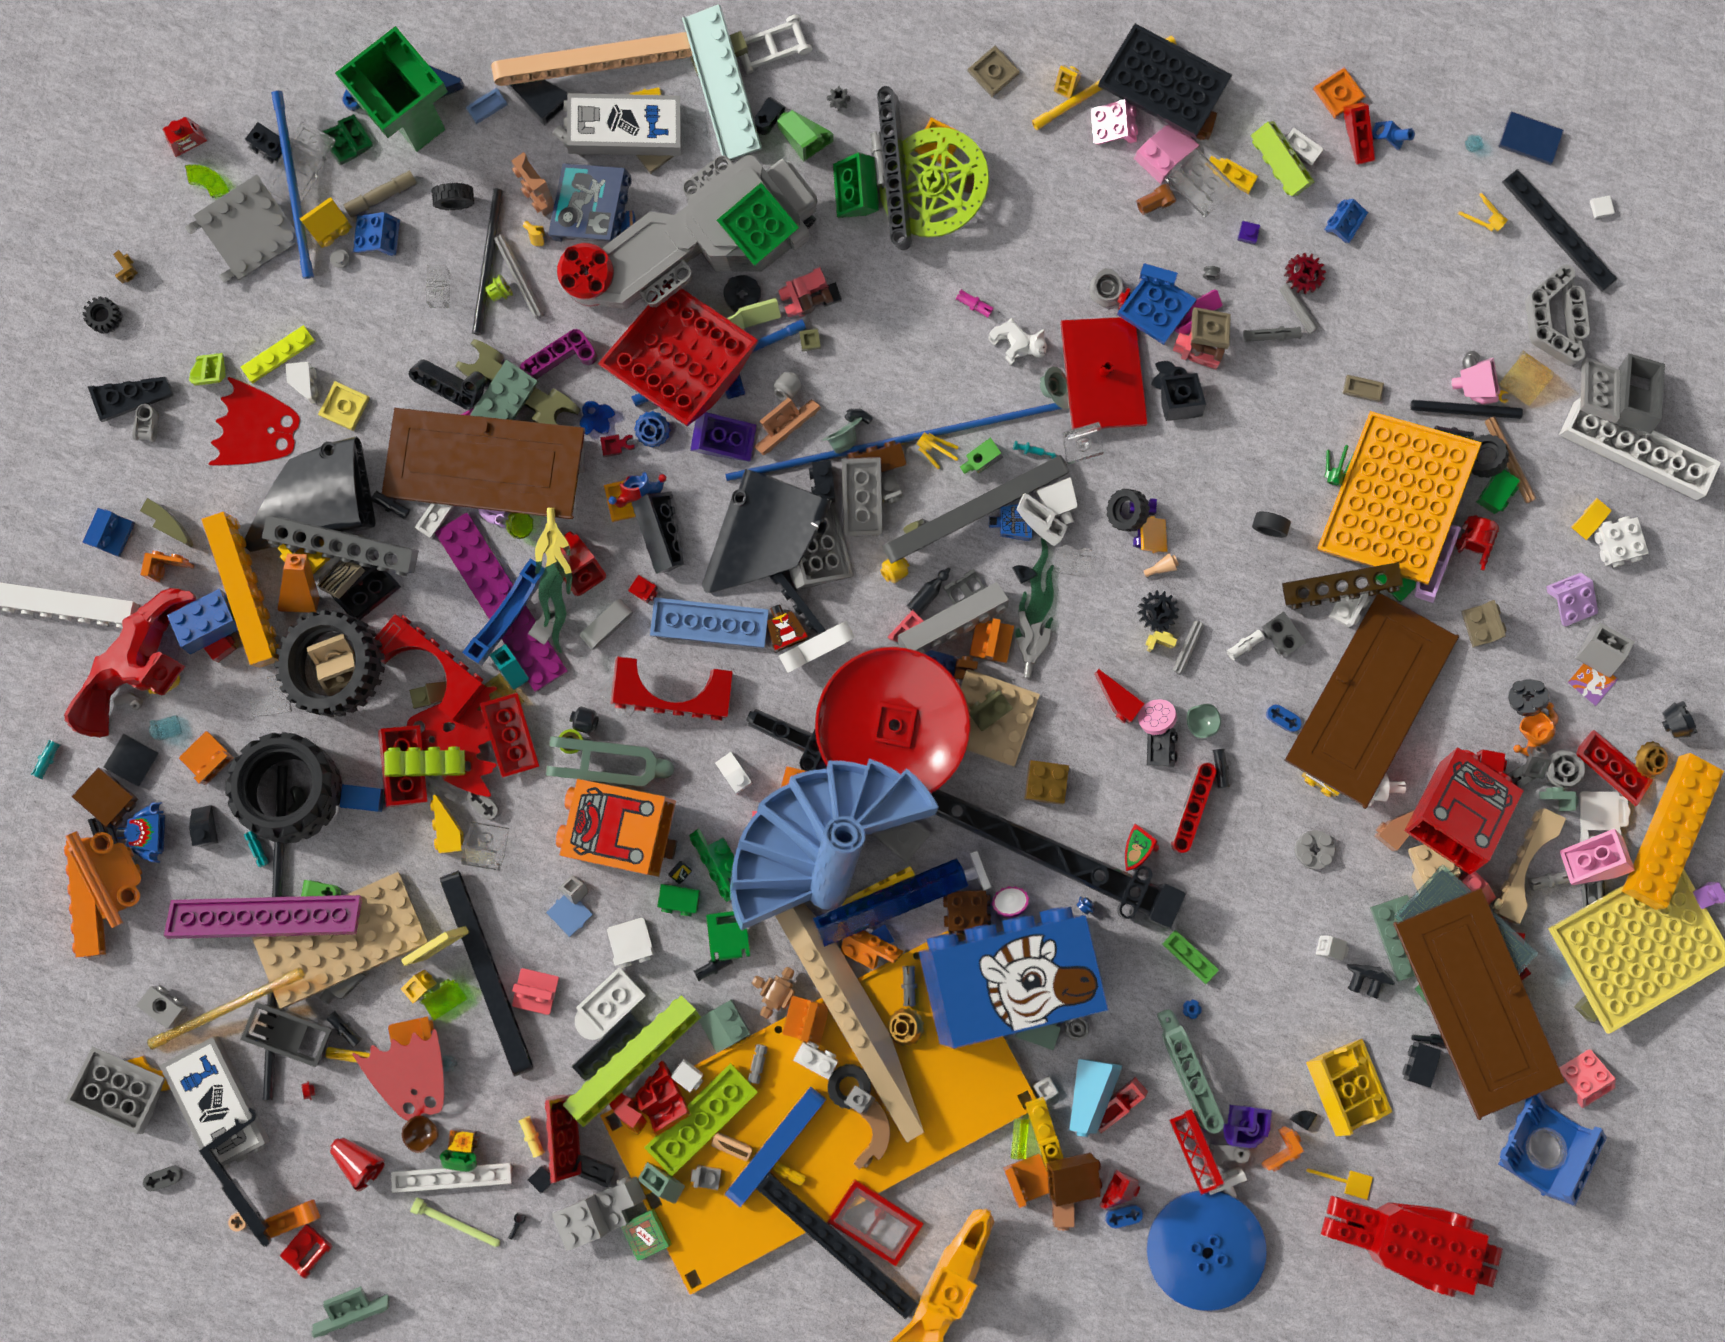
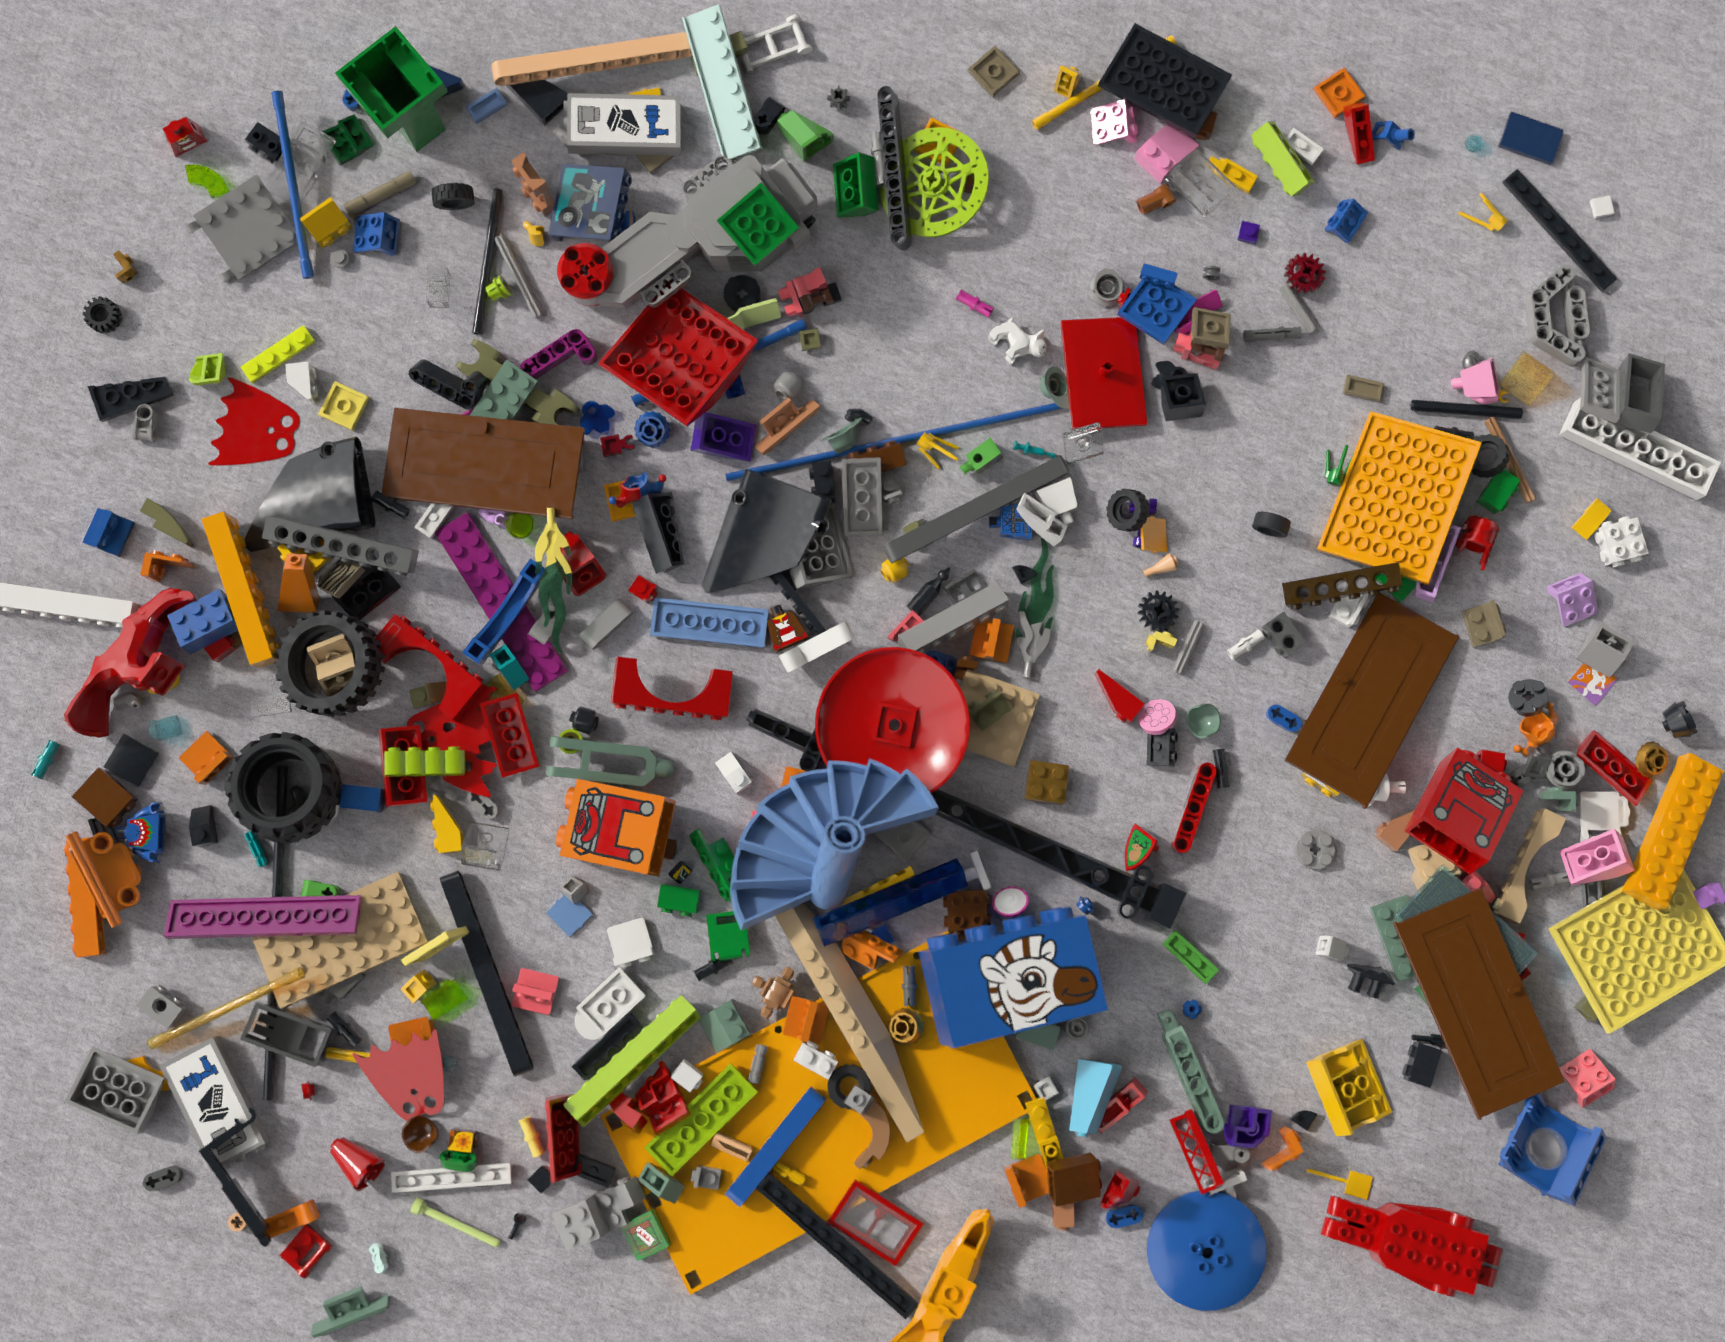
none -> light aqua piece [369,1243,389,1274]

